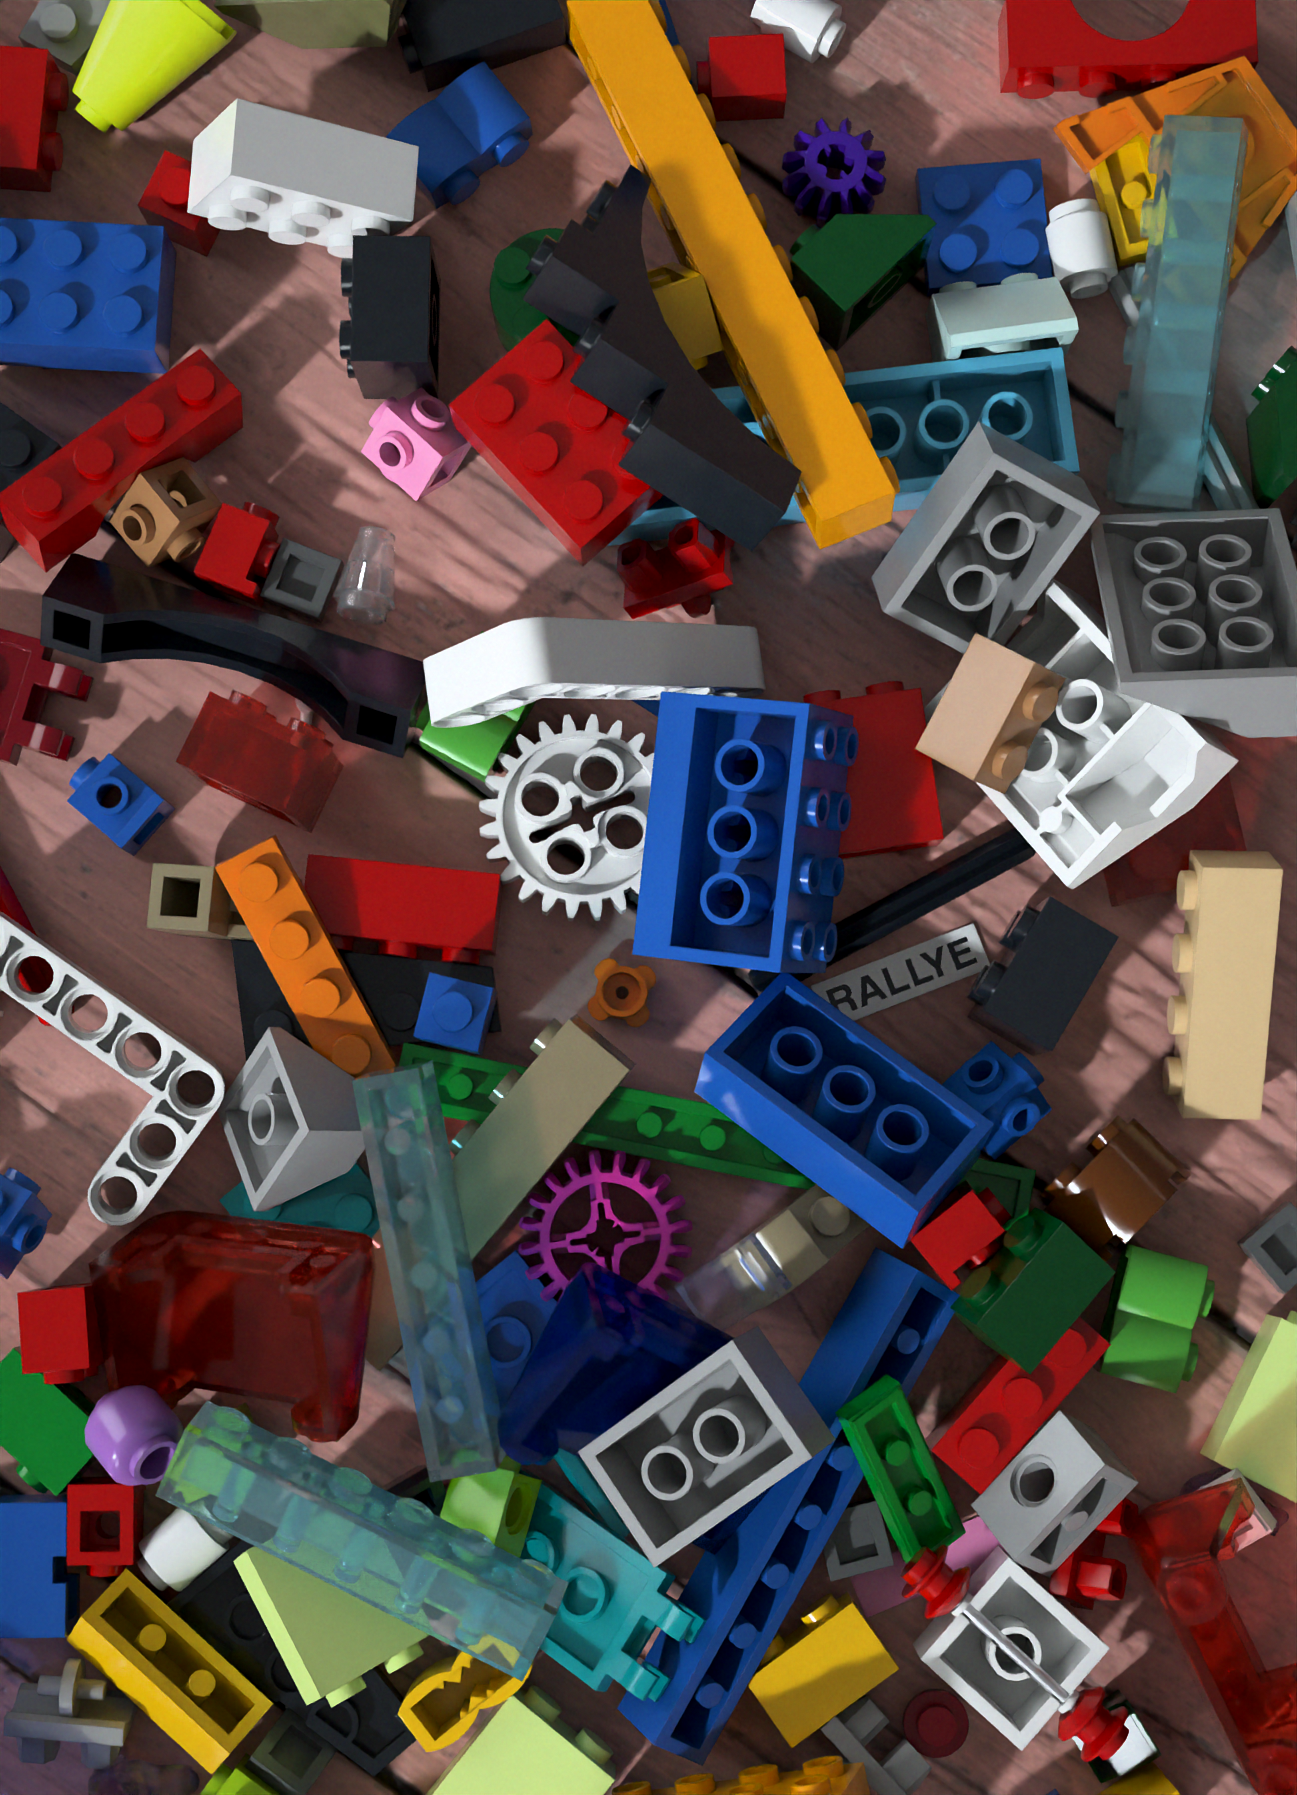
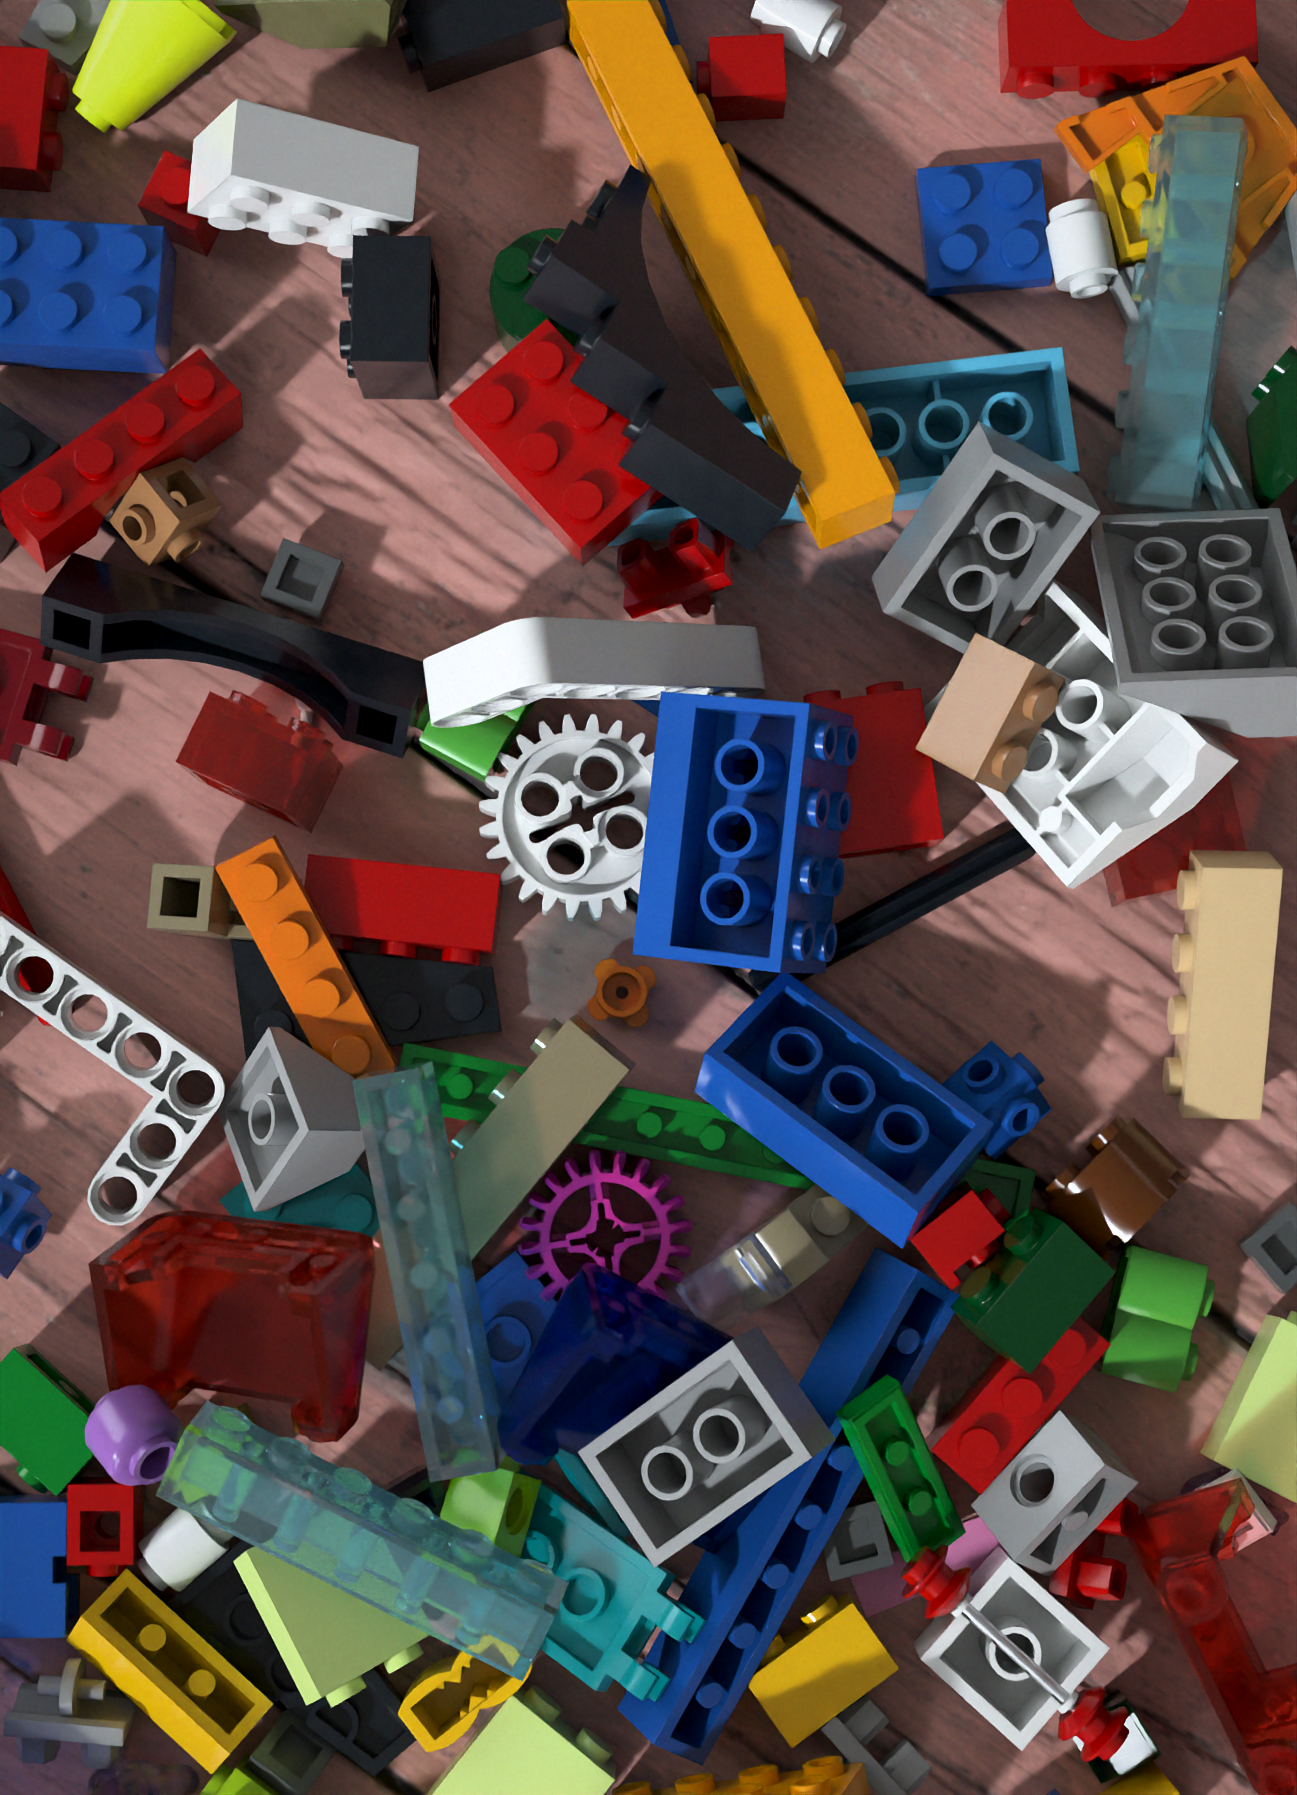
red brick [17,1281,117,1384] -> none
blue brick [67,753,175,856] -> none
red brick [194,502,281,609] -> none
clear cone [333,526,396,625] -> none
bright pink brick [361,387,472,501] -> none
blue brick [386,62,533,209] -> none
blue brick [413,972,498,1055] -> none
yellow brick [647,262,724,370] -> none
dark purple gear [782,117,886,228] -> none
dark green slope [789,214,937,352] -> none
white sticker [811,923,990,1021] -> none
dark red plate [902,1689,969,1758] -> none
light aqua slope [925,273,1079,362] -> none
black brick [966,896,1119,1056] -> none

